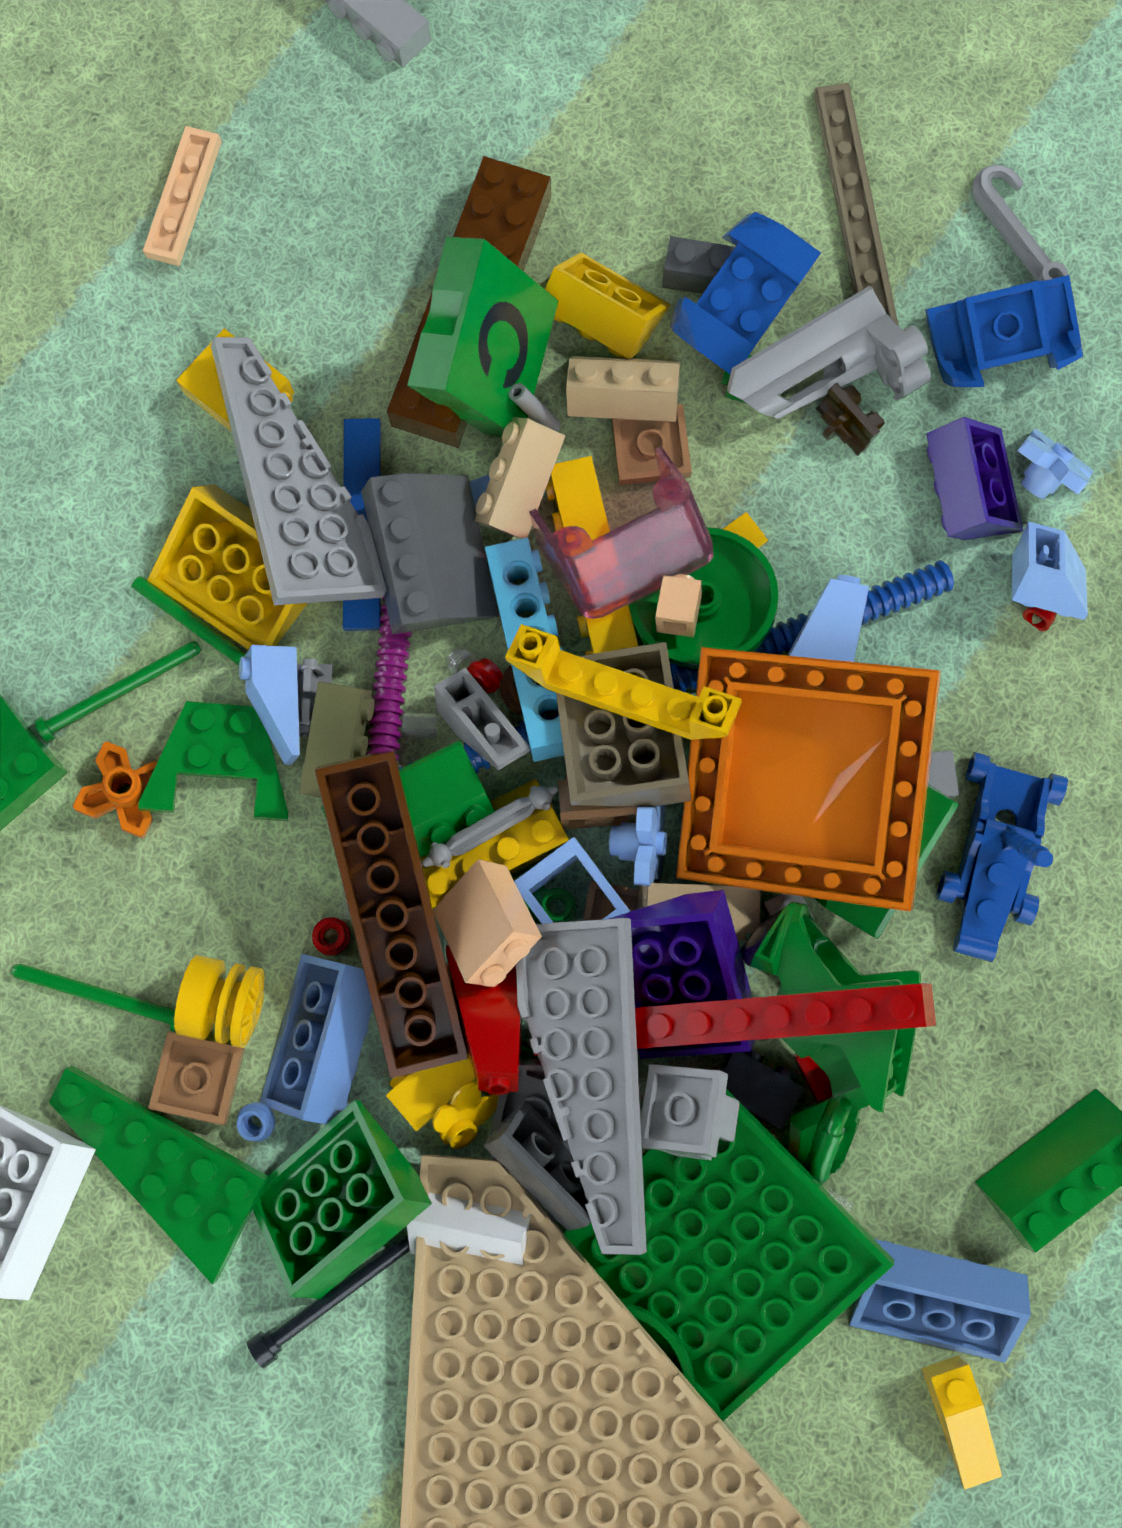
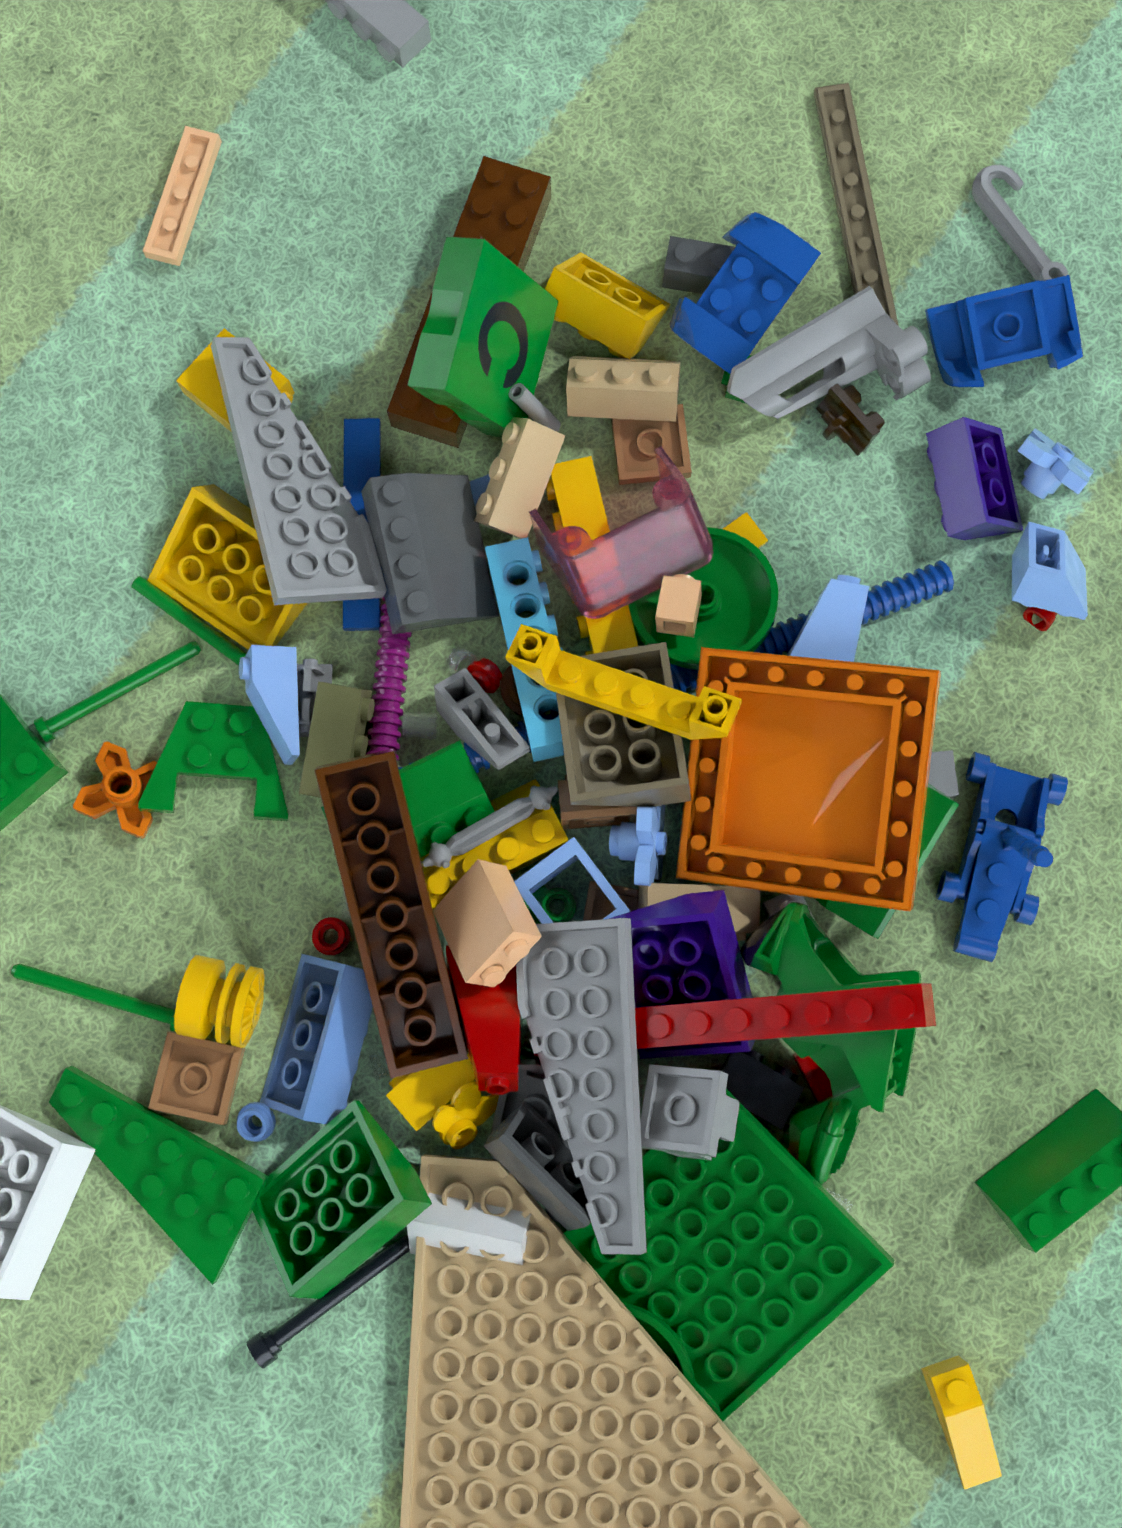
medium blue slope [849,1239,1031,1363] -> none

